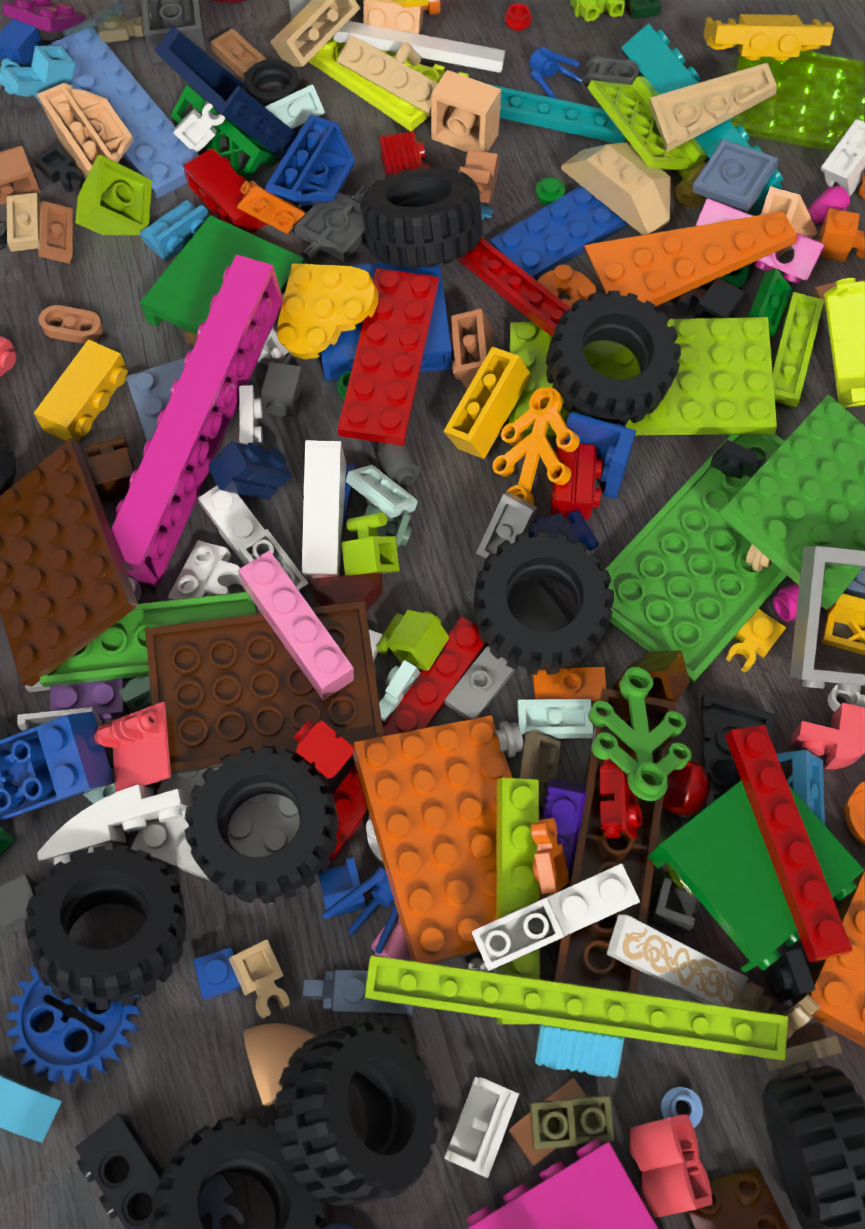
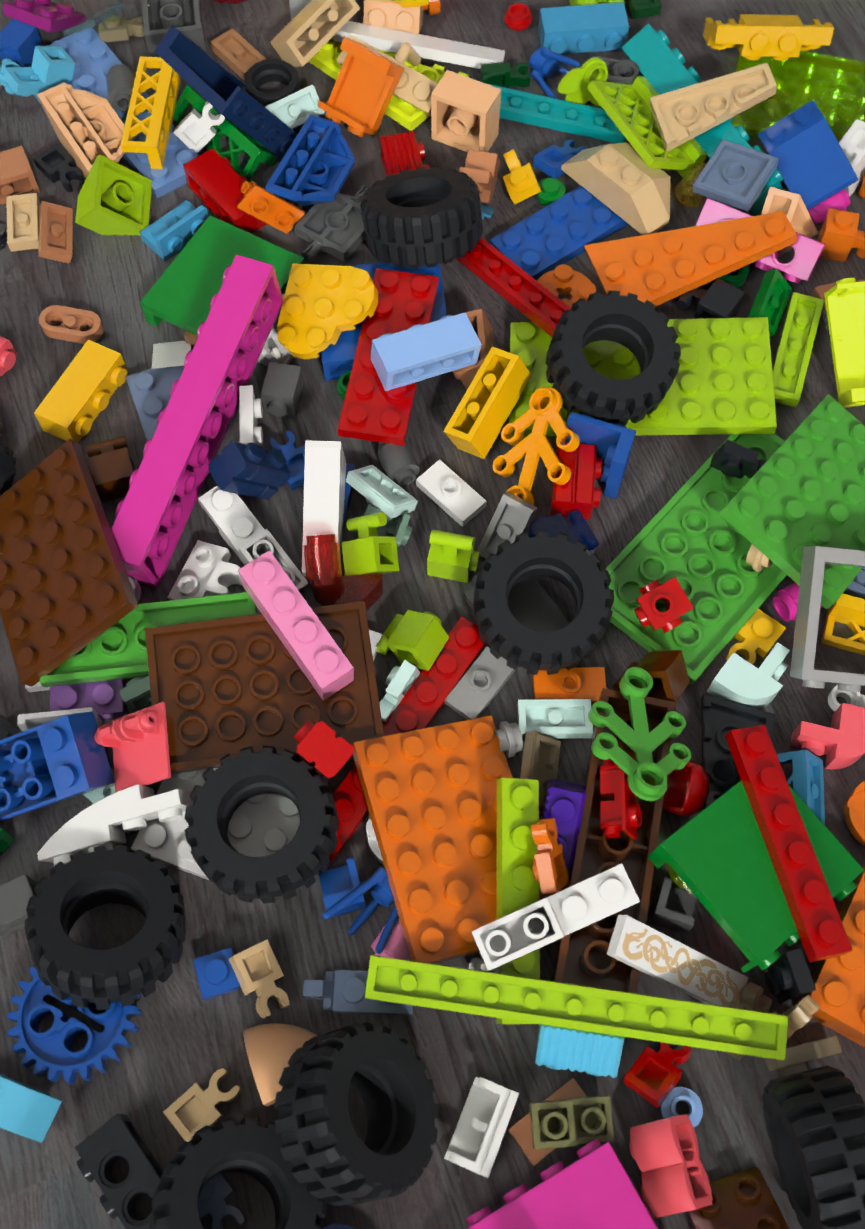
none -> dark grey brick [106,64,135,111]
none -> yellow fence [121,56,180,169]
none -> white sticker [151,340,191,369]
none -> tan plate [163,1068,242,1142]
none -> blue plate [270,430,305,491]
none -> clear red brick [303,534,342,586]
none -> orange panel [317,37,404,137]
none -> light blue brick [370,312,482,391]
none -> white plate [416,459,487,527]
none -> lime brick [427,530,480,583]
none -> dark green plate [480,62,531,88]
none -> yellow plate [503,149,541,205]
none -> blue plate [533,139,586,179]
none -> dark azure brick [538,2,629,54]
none -> lime plate [557,57,608,107]
none -> red plate [624,1042,692,1109]
none -> red brick [633,577,694,633]
none -> light aqua brick [707,642,790,709]
none -> blue slope [758,100,858,210]

